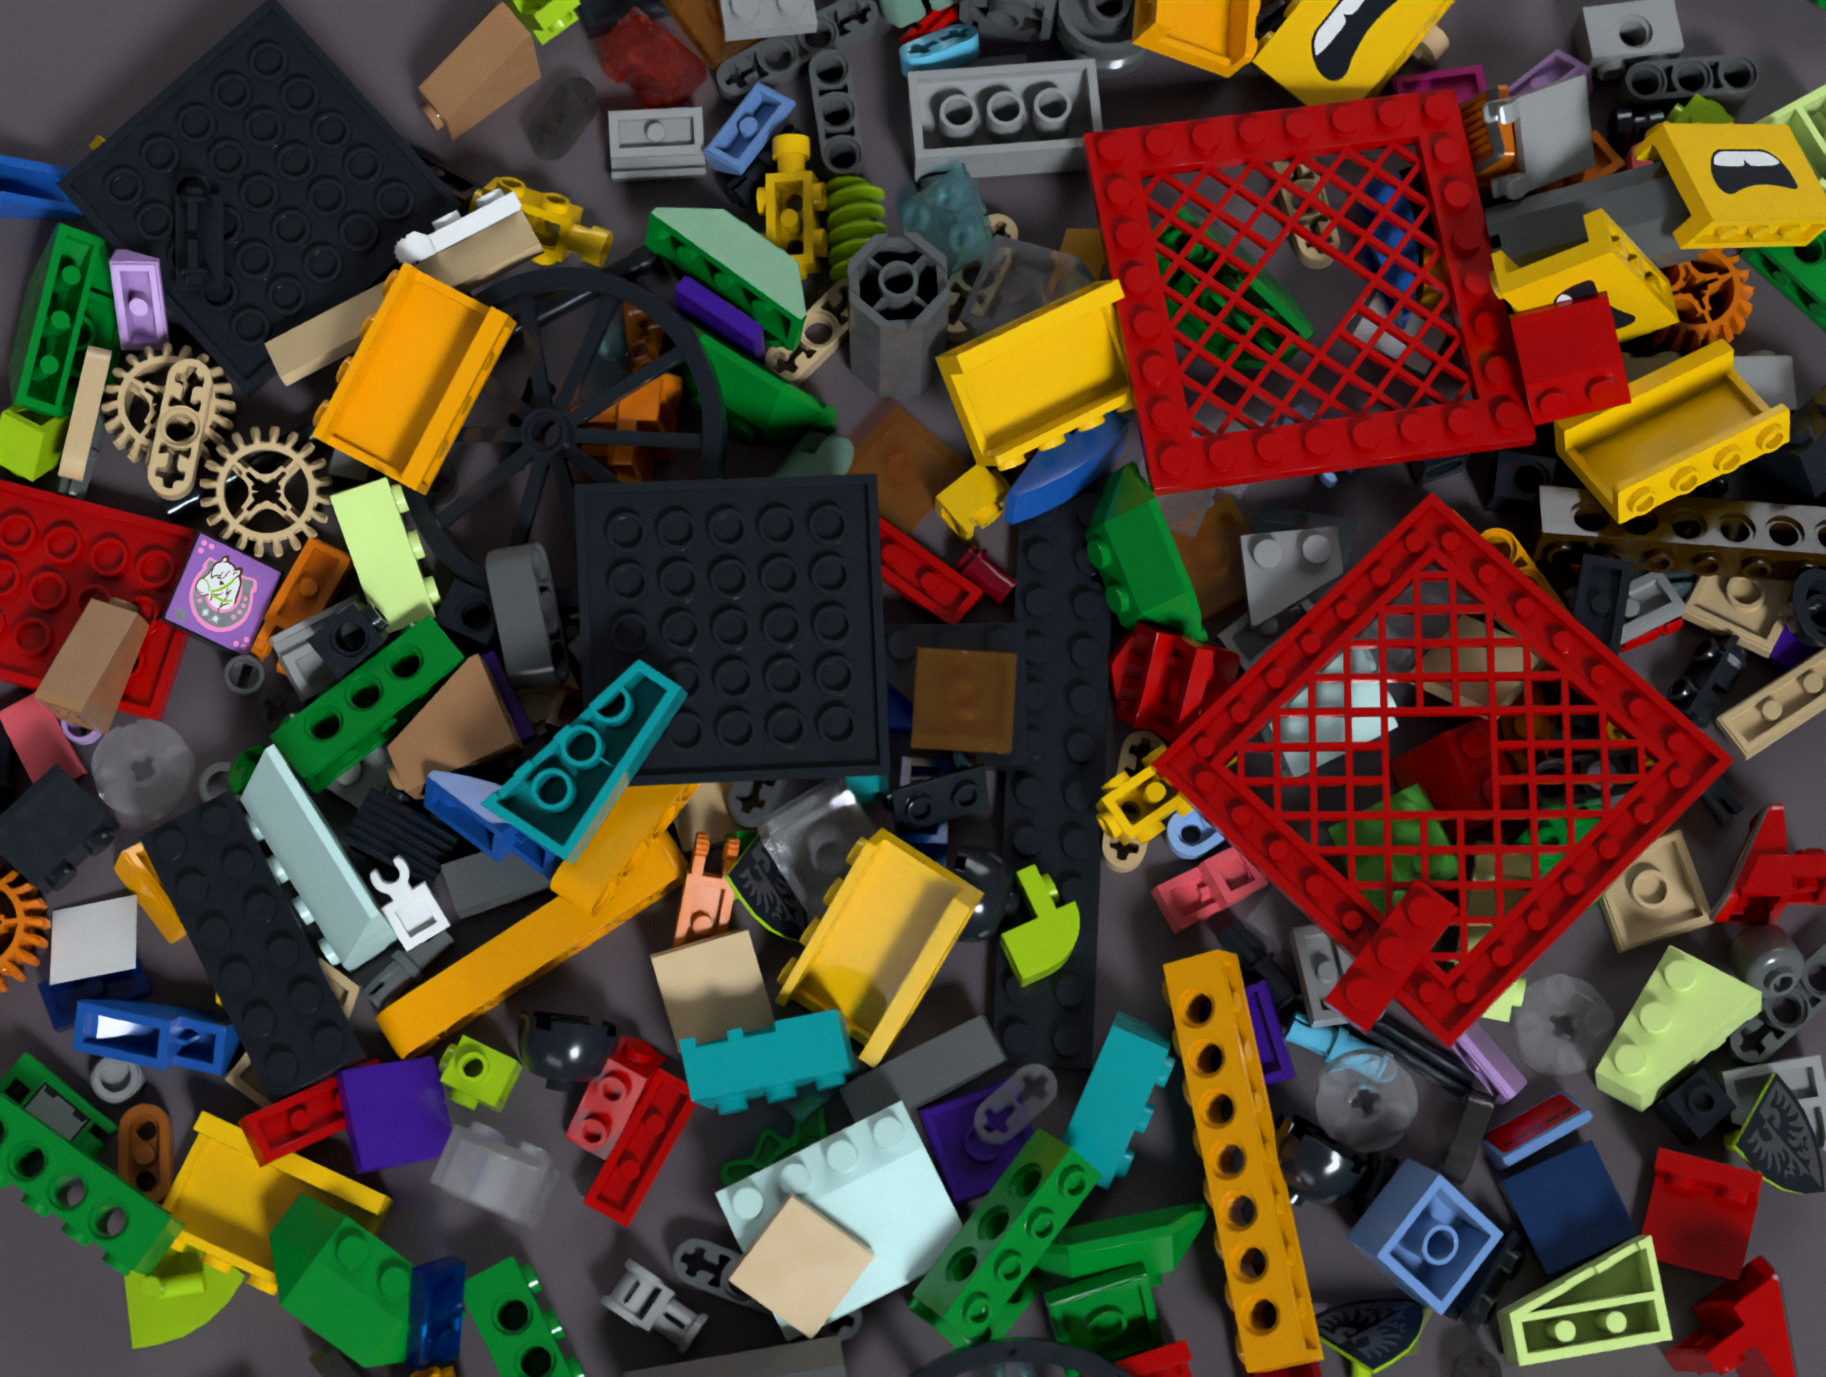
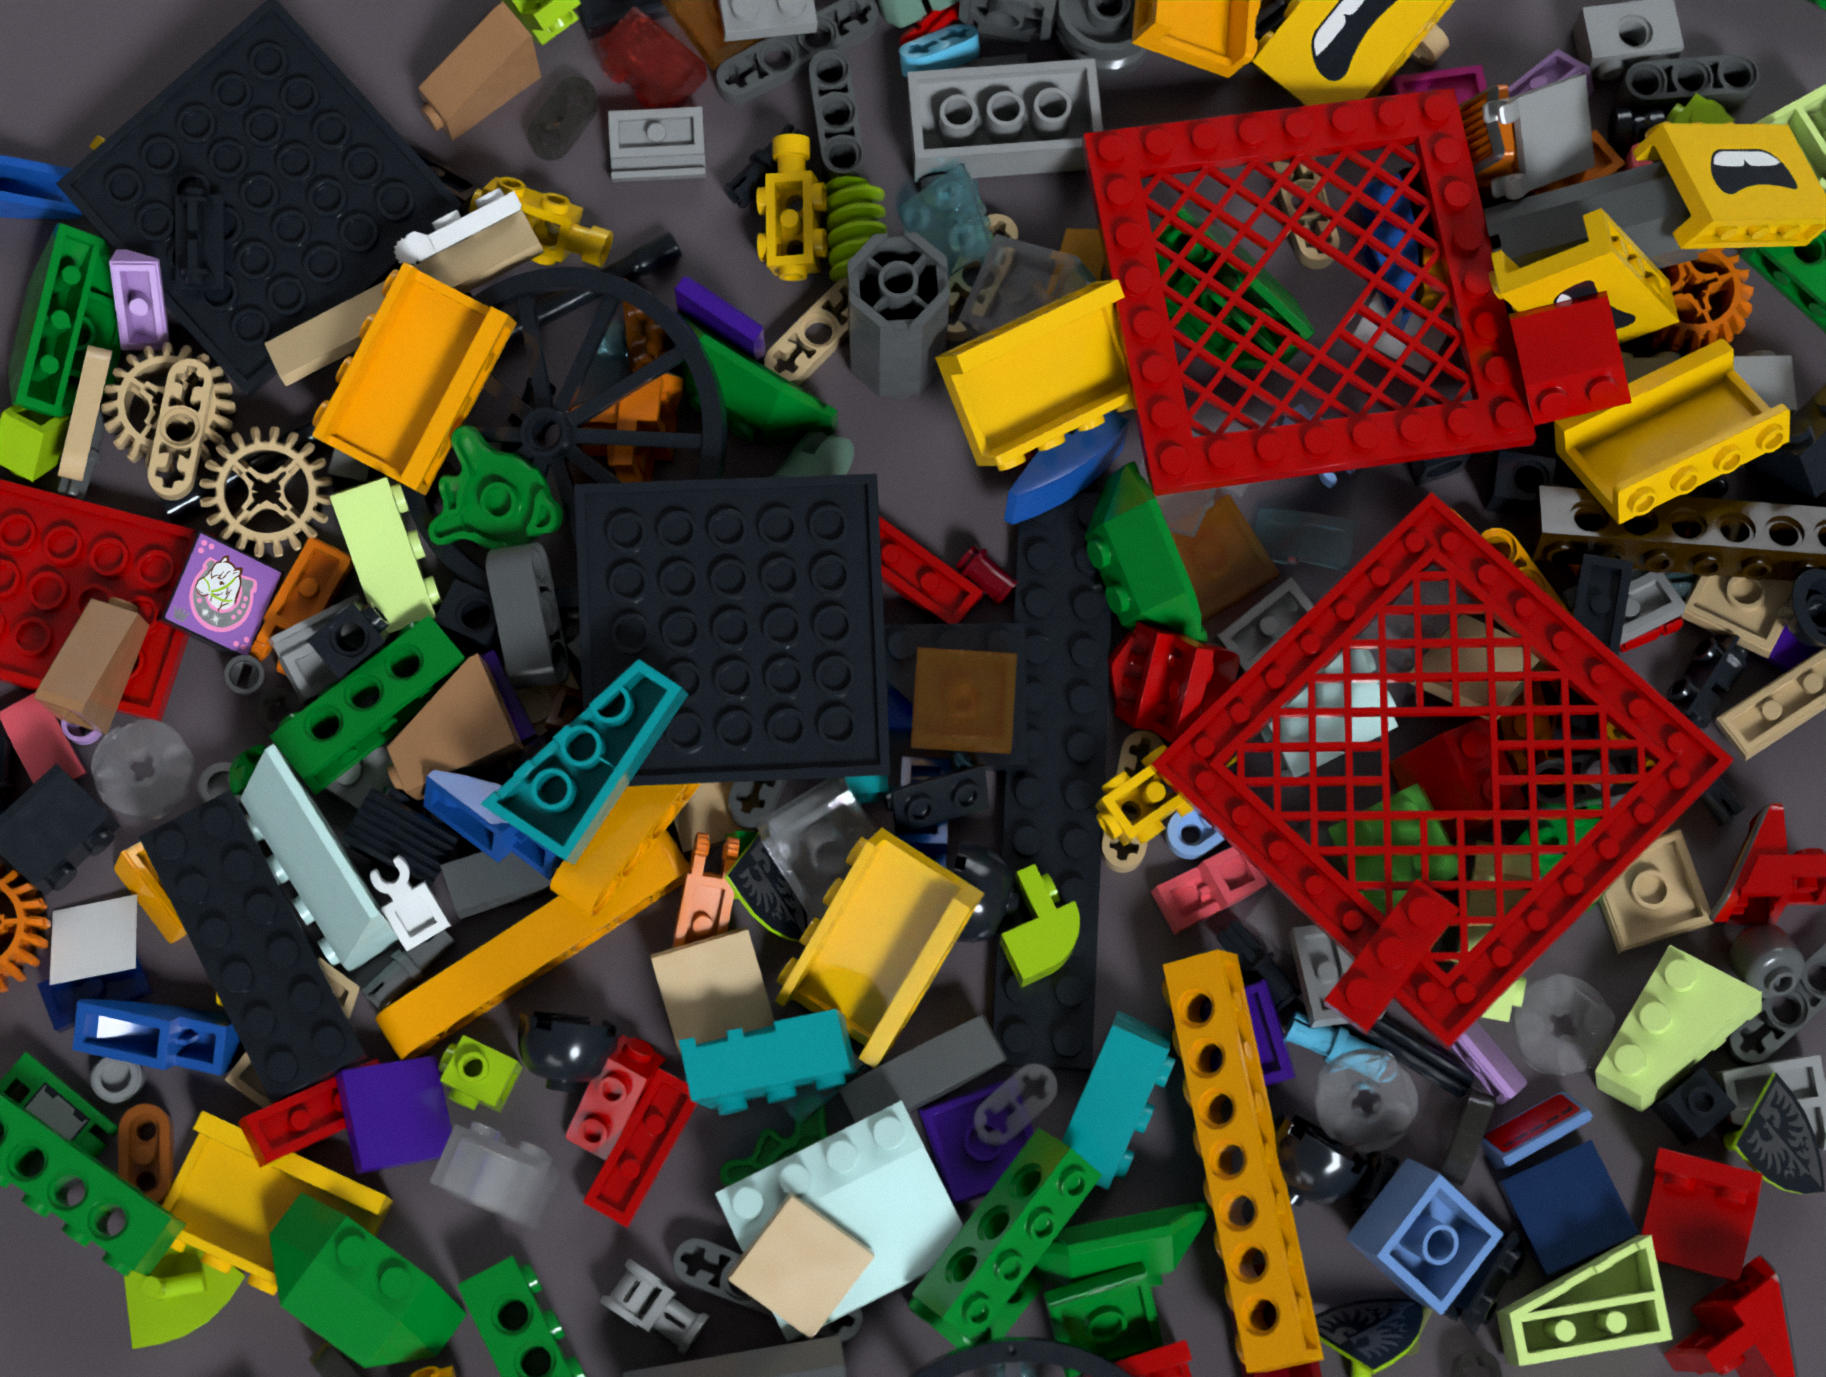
clear blue plate [406,1255,466,1372] -> none
wedge [645,207,807,351] -> none
medium blue slope [703,81,796,175] -> none
clear orange plate [846,405,969,536] -> none
yellow brick [935,464,1011,547] -> none
light grey wing [1239,526,1343,630] -> none
none -> green tile [428,425,563,549]

